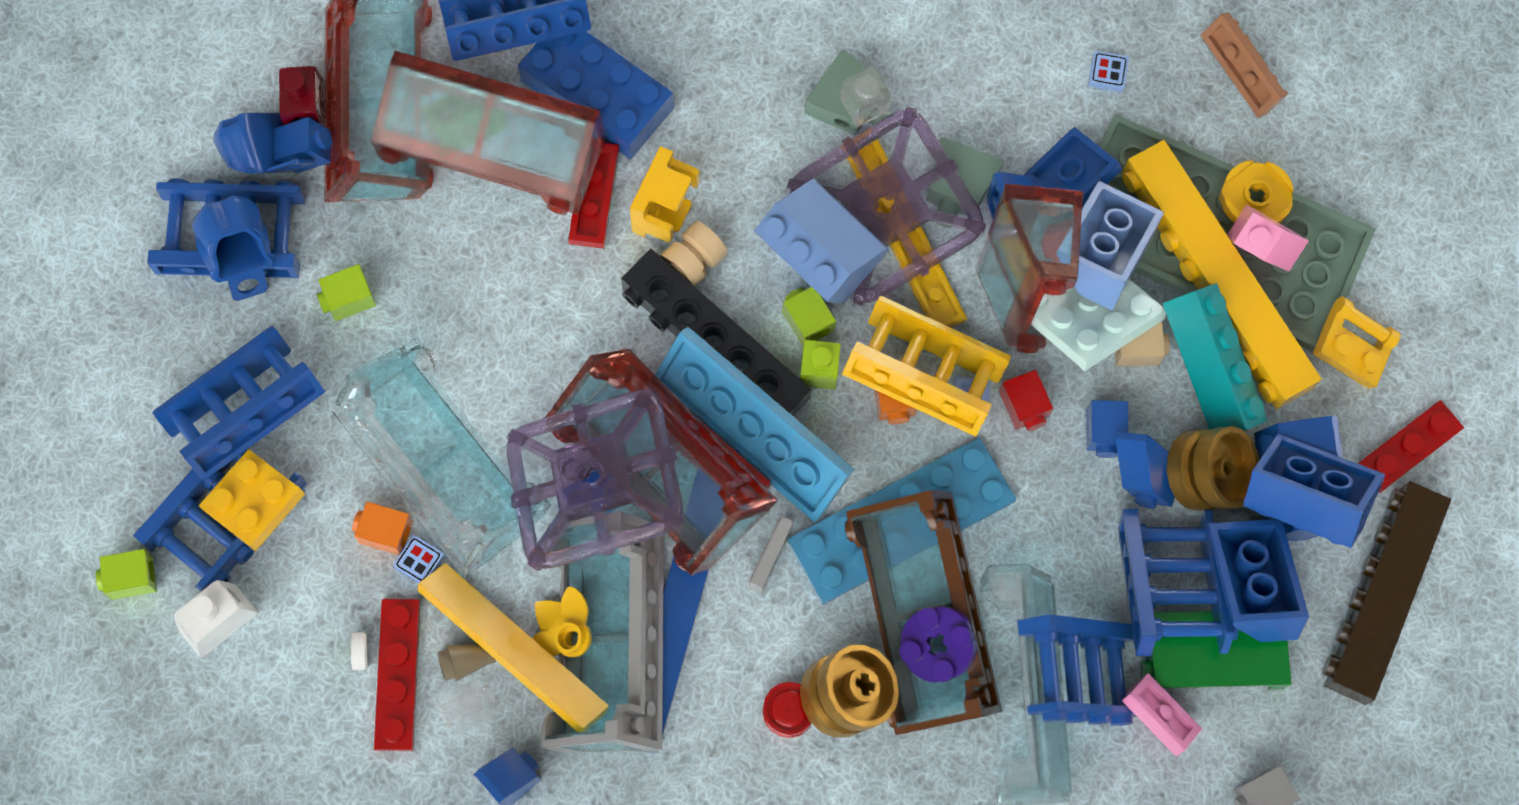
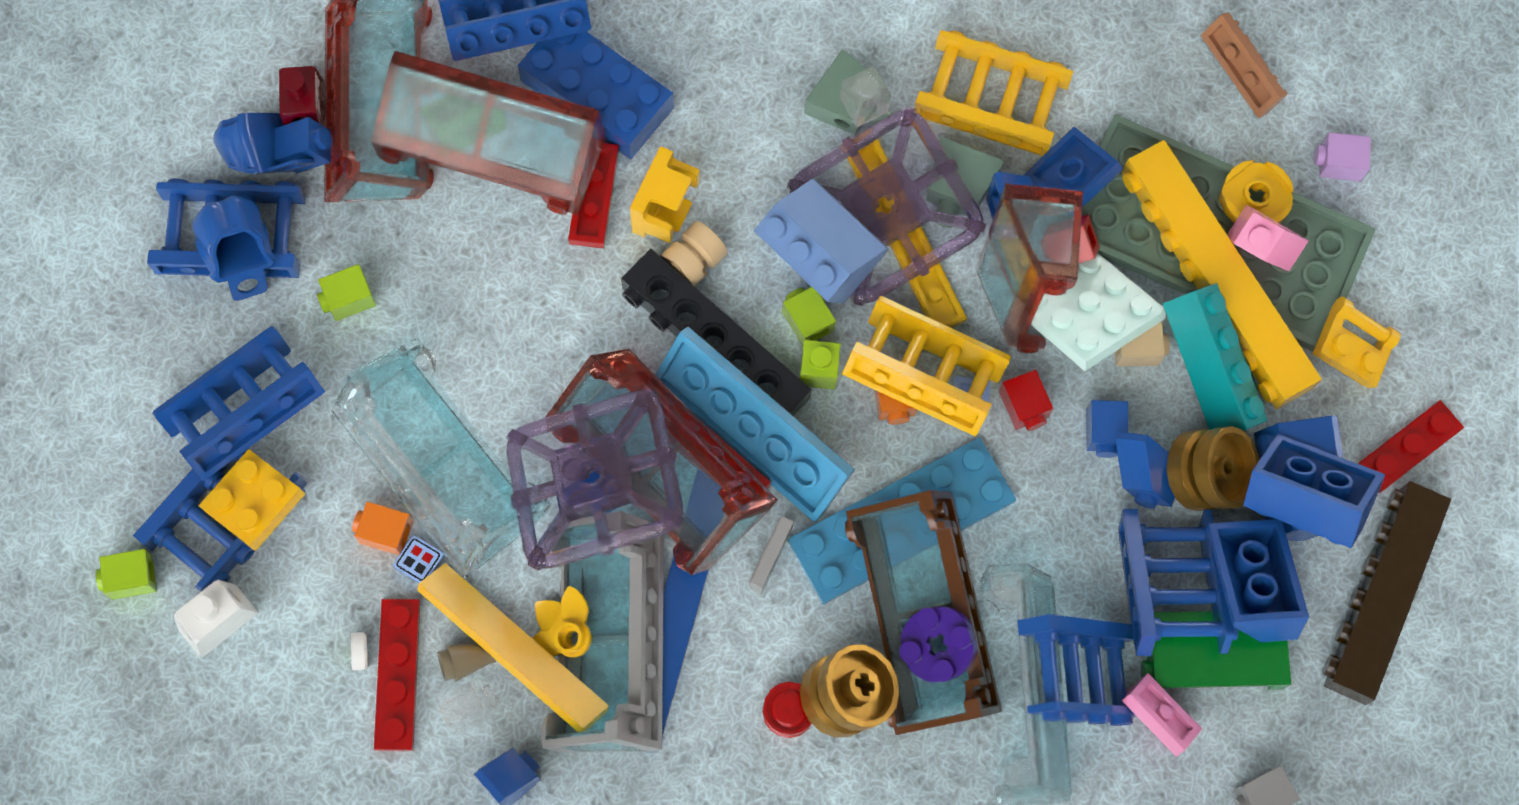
medium blue slope [1056,181,1164,311] -> none
light blue tile [1088,51,1129,92] -> none
none -> yellow fence [913,30,1074,156]
none -> lavender brick [1313,132,1371,181]

